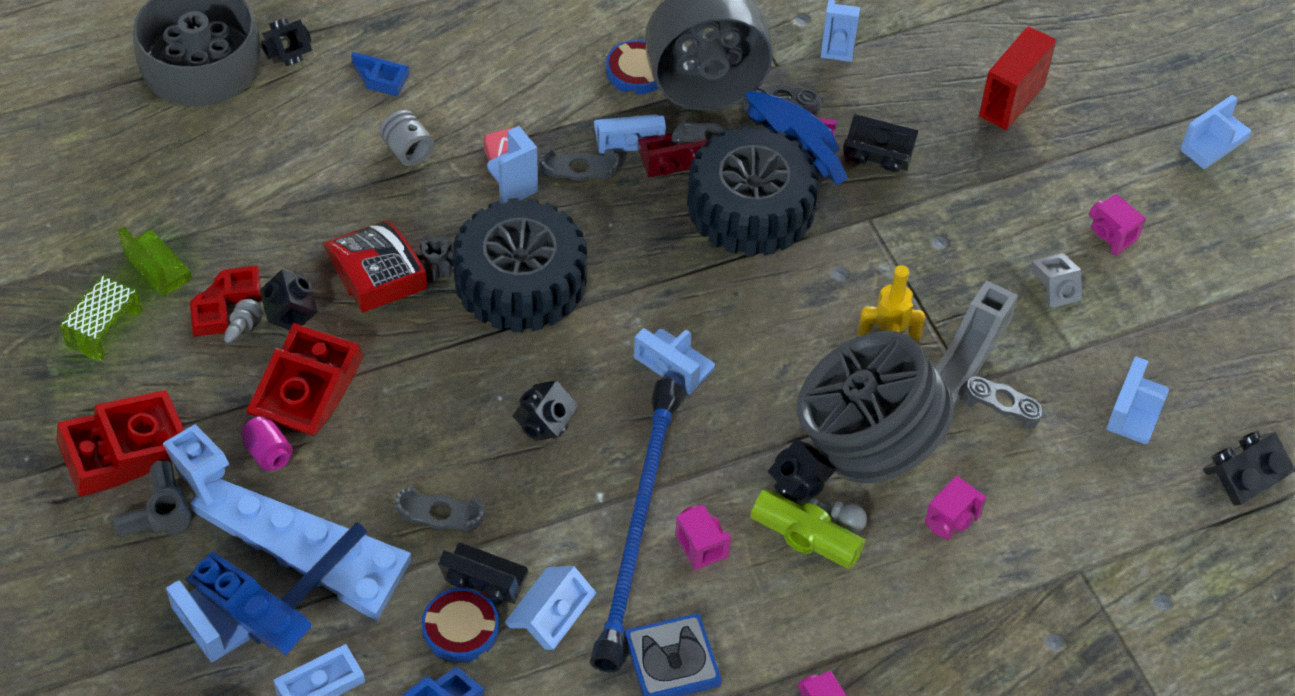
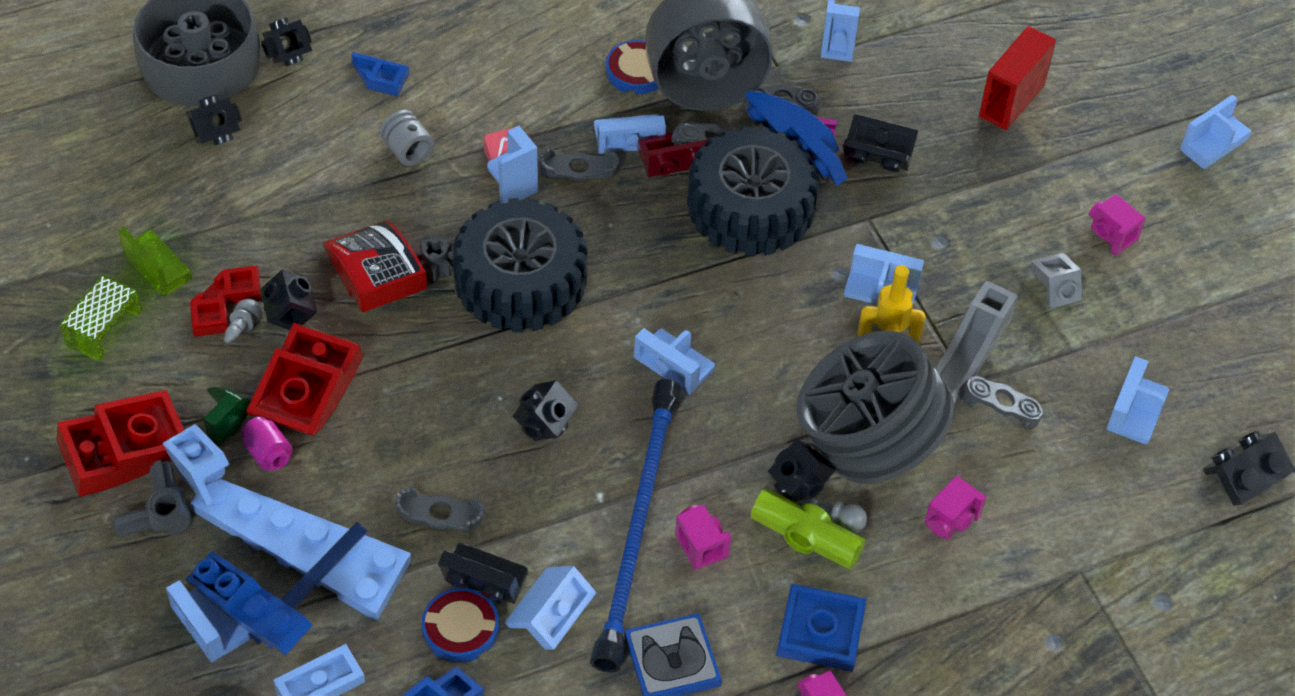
none -> black brick [186,94,242,145]
none -> dark green plate [203,387,251,446]
none -> blue tile [776,583,867,672]
none -> light blue panel [844,244,924,305]

